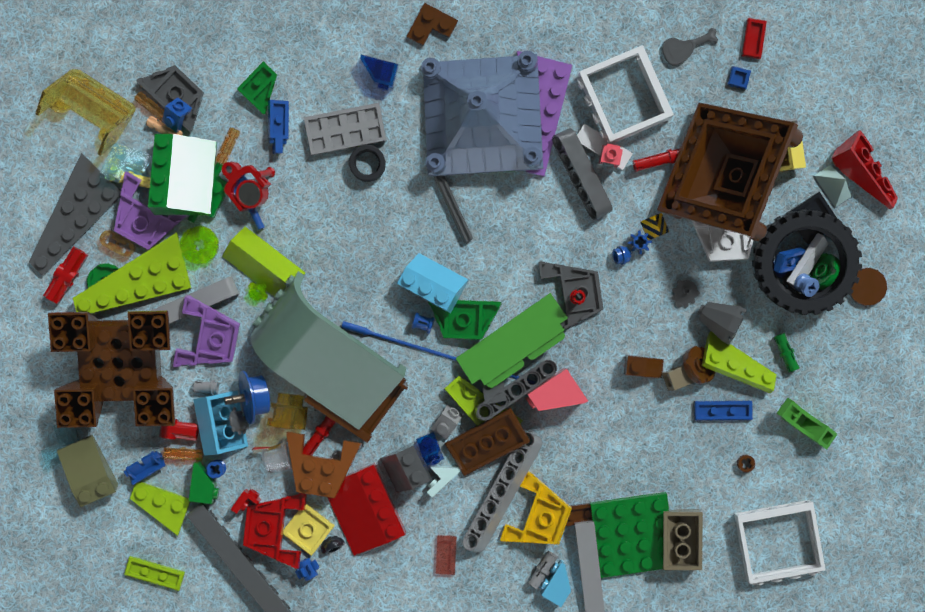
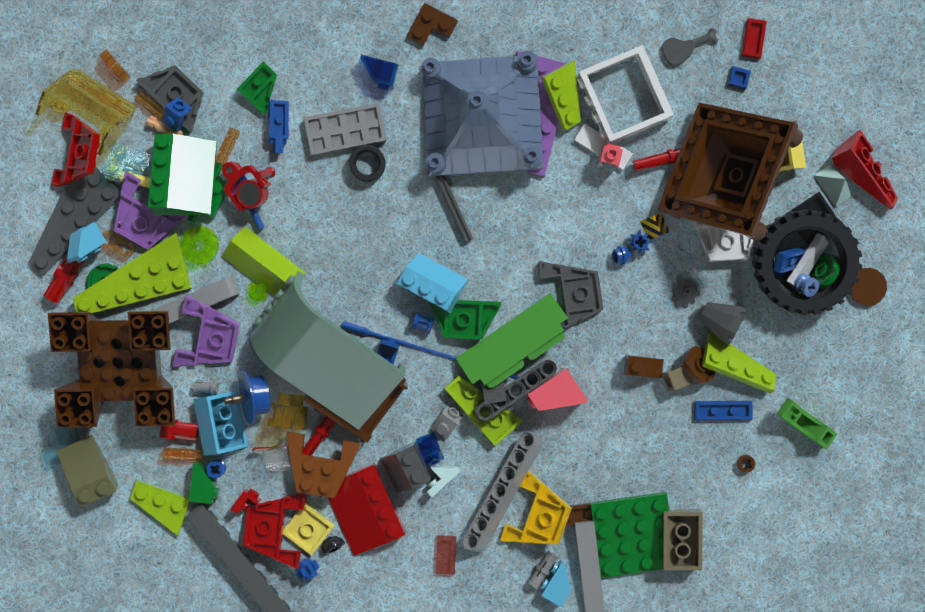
blue hinge [124,451,166,485] -> none
lime tile [124,556,185,591] -> none
dark grey piece [229,407,249,435] -> none
reddish brown tile [445,408,530,476] -> none
dark grey beam [552,128,612,220] -> none
red pin [570,290,585,305] -> none
white window [734,500,825,585] -> none
green pin [773,333,800,373] -> none
none -> red wing [51,112,100,187]
none -> medium azure slope [67,222,107,263]
none -> clear orange beam [99,49,131,83]
none -> blue bracket [377,337,400,365]
none -> lime wing [541,61,581,130]

